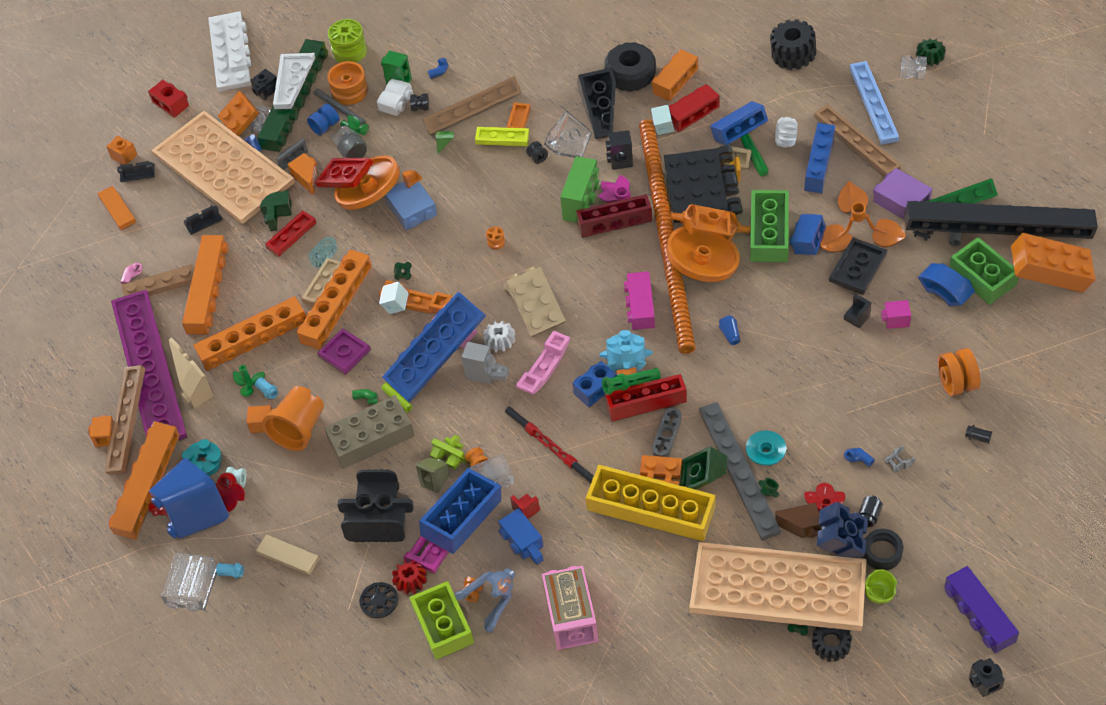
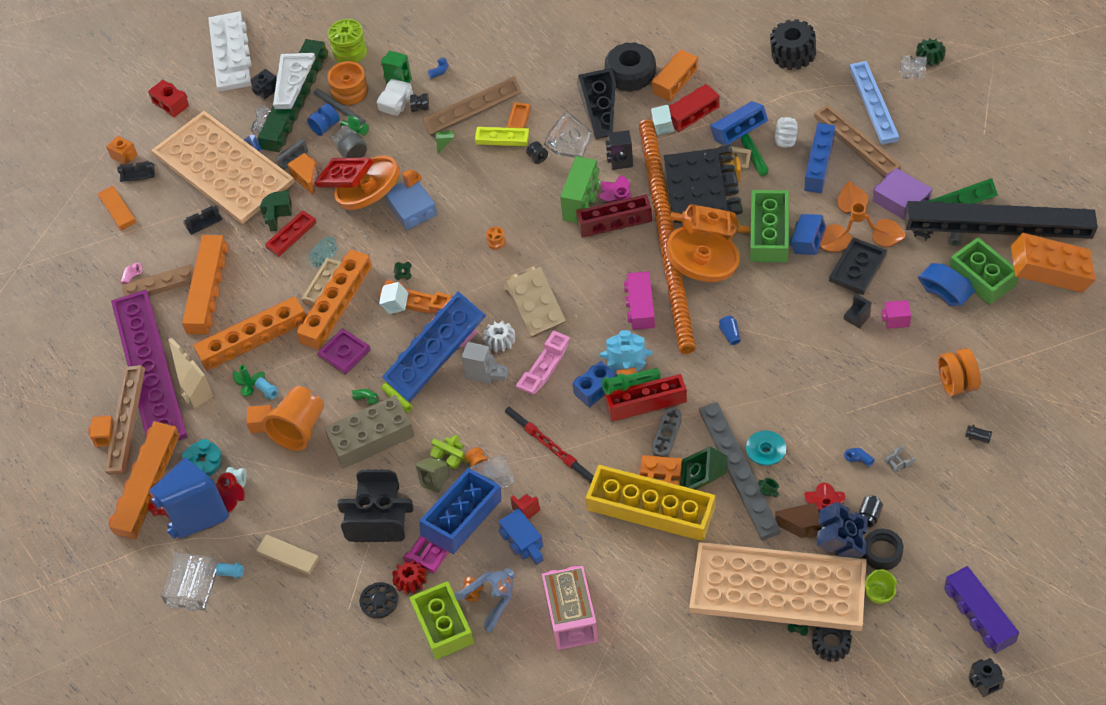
orange plate [218,91,259,136] -> none

